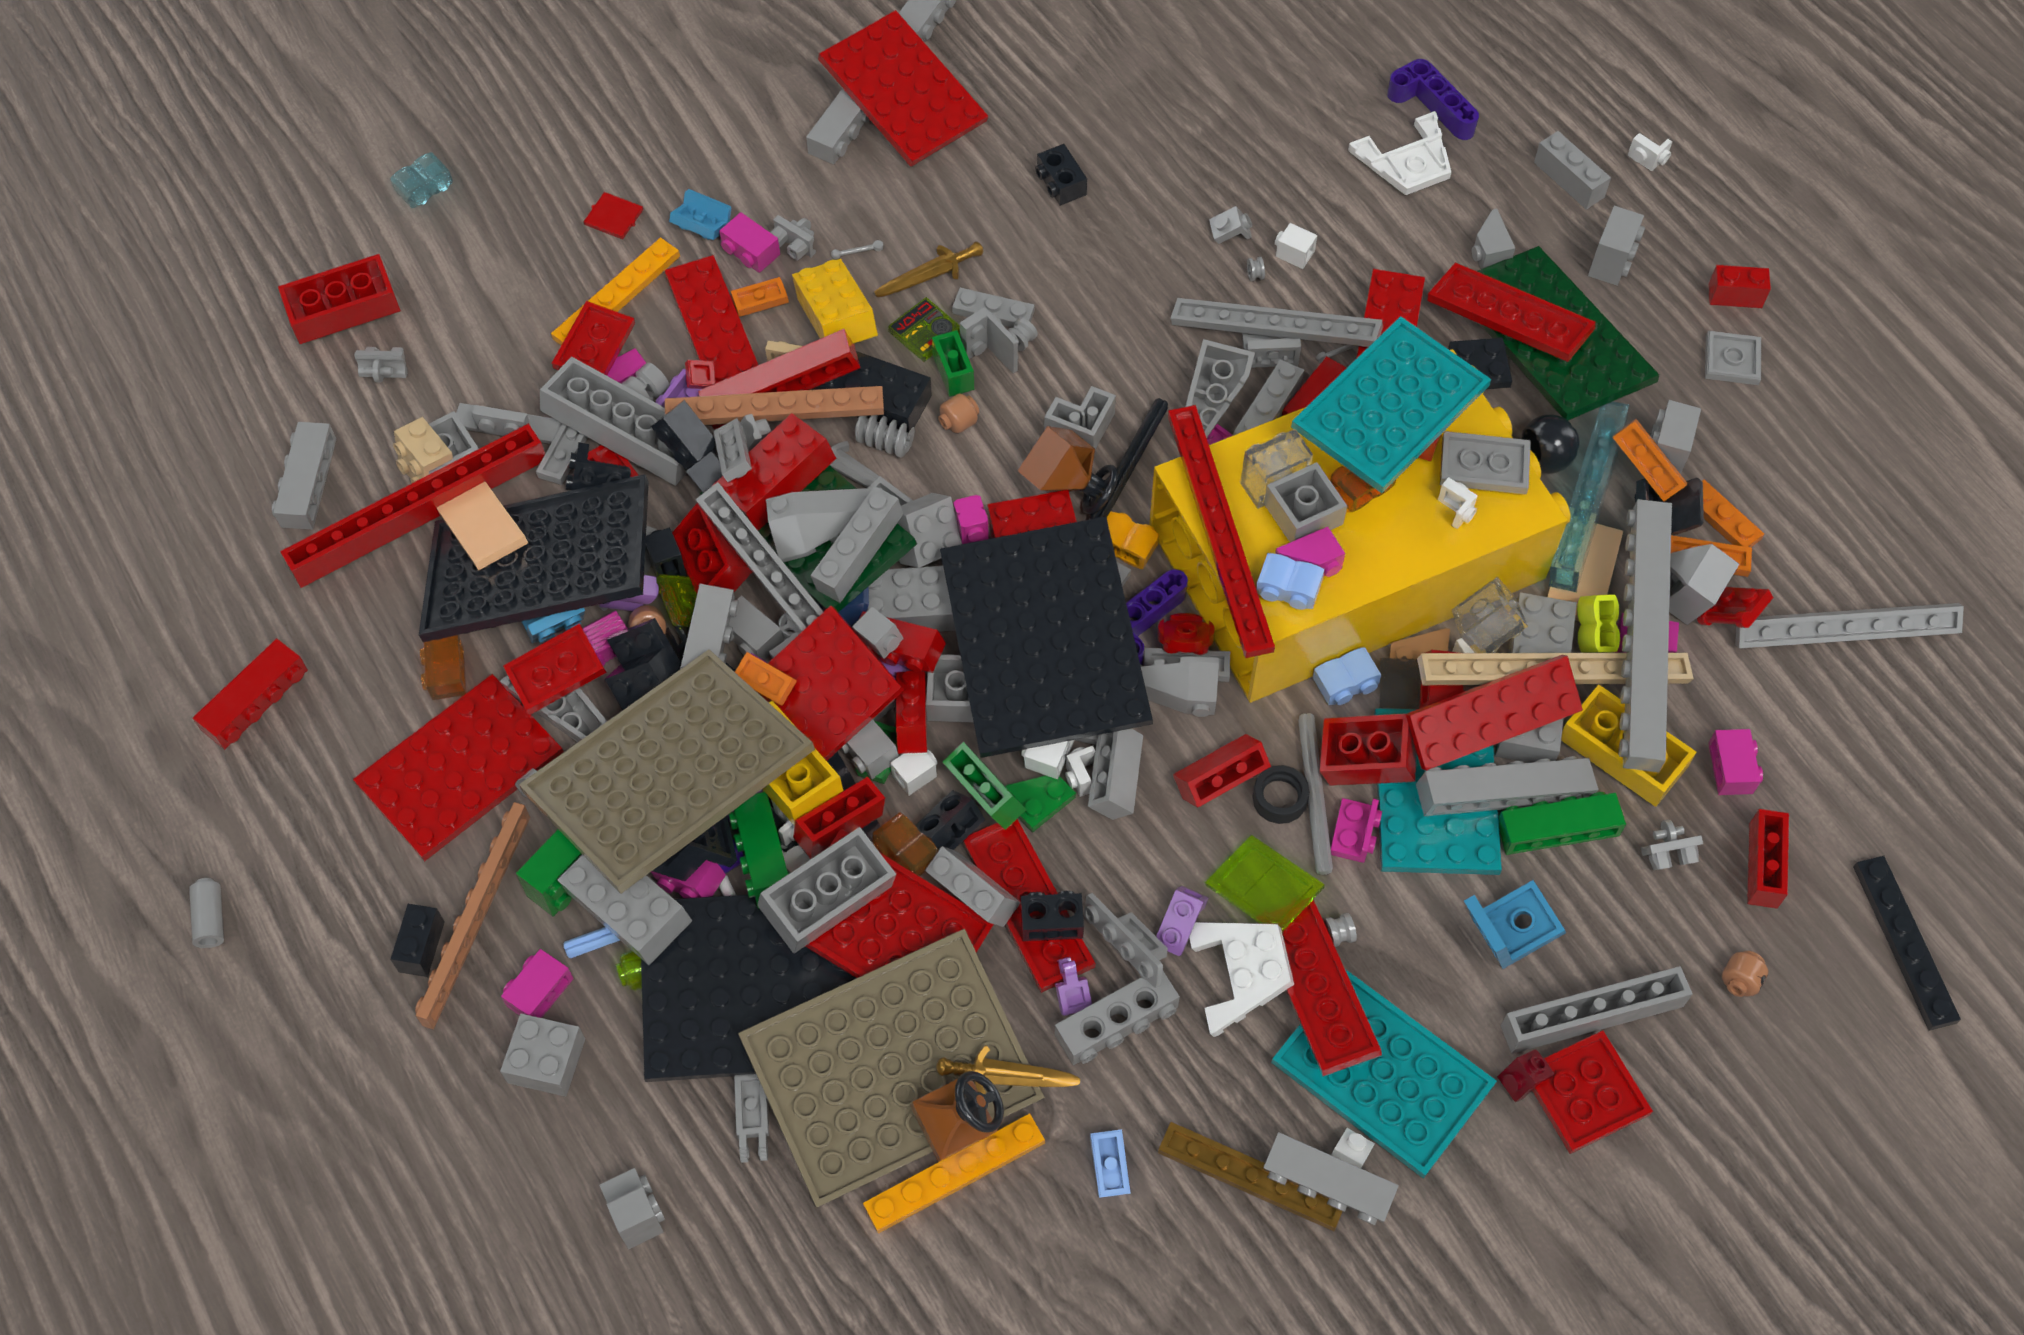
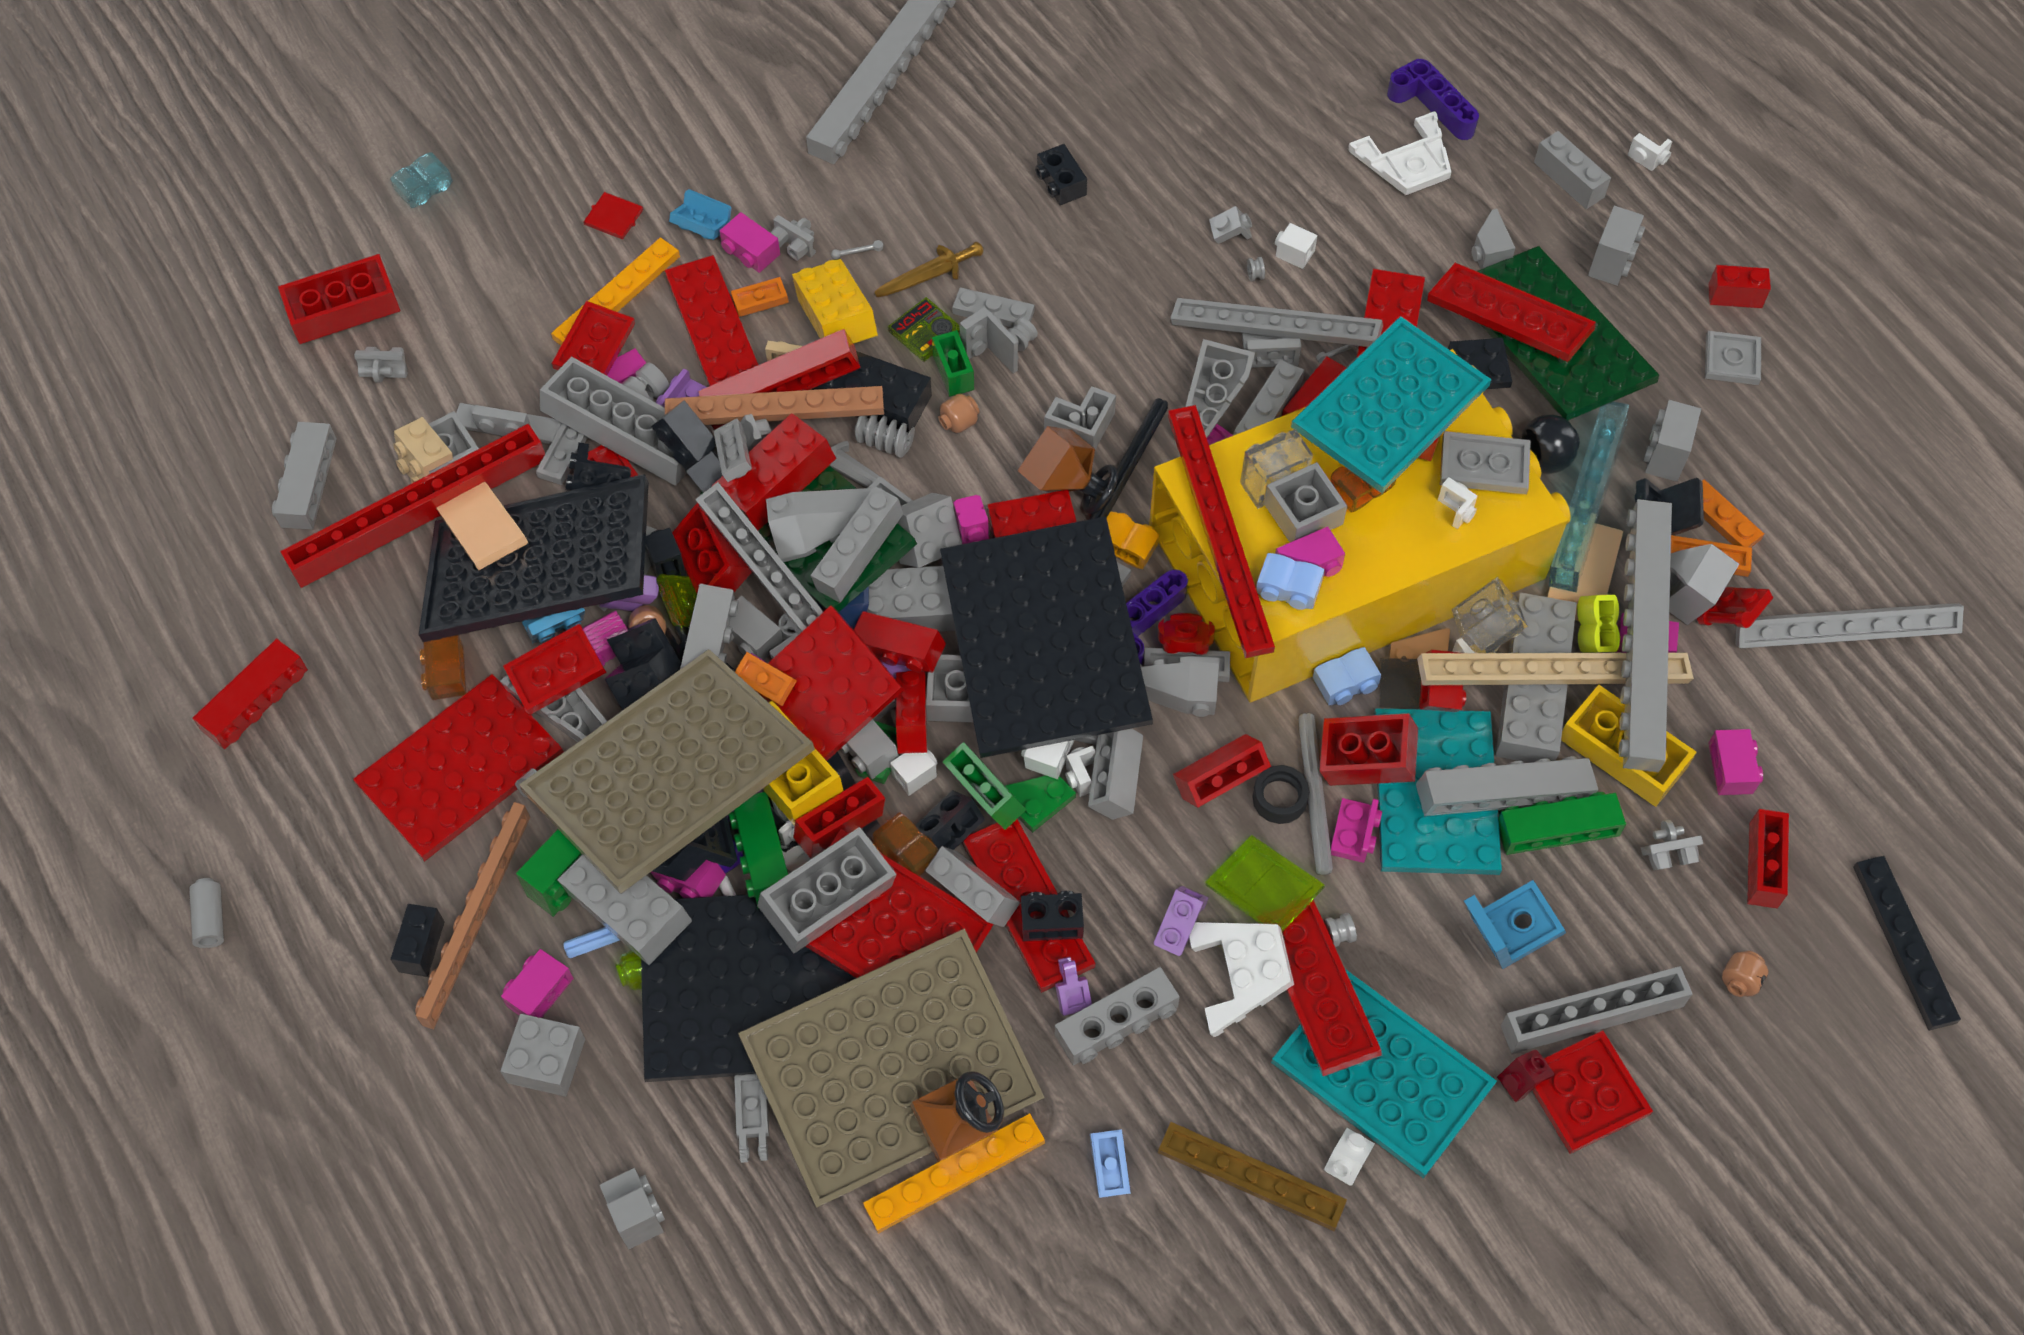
red tile [685,360,715,389] -> none
red plate [818,10,988,167] -> none
light grey brick [852,607,904,659] -> none
pearl gold sword [937,1045,1080,1094] -> none
light grey bracket [1084,893,1168,988] -> none
light grey brick [1264,1132,1399,1225] -> none
red plate [1406,654,1583,771] -> none
orange plate [1612,419,1687,501] -> none

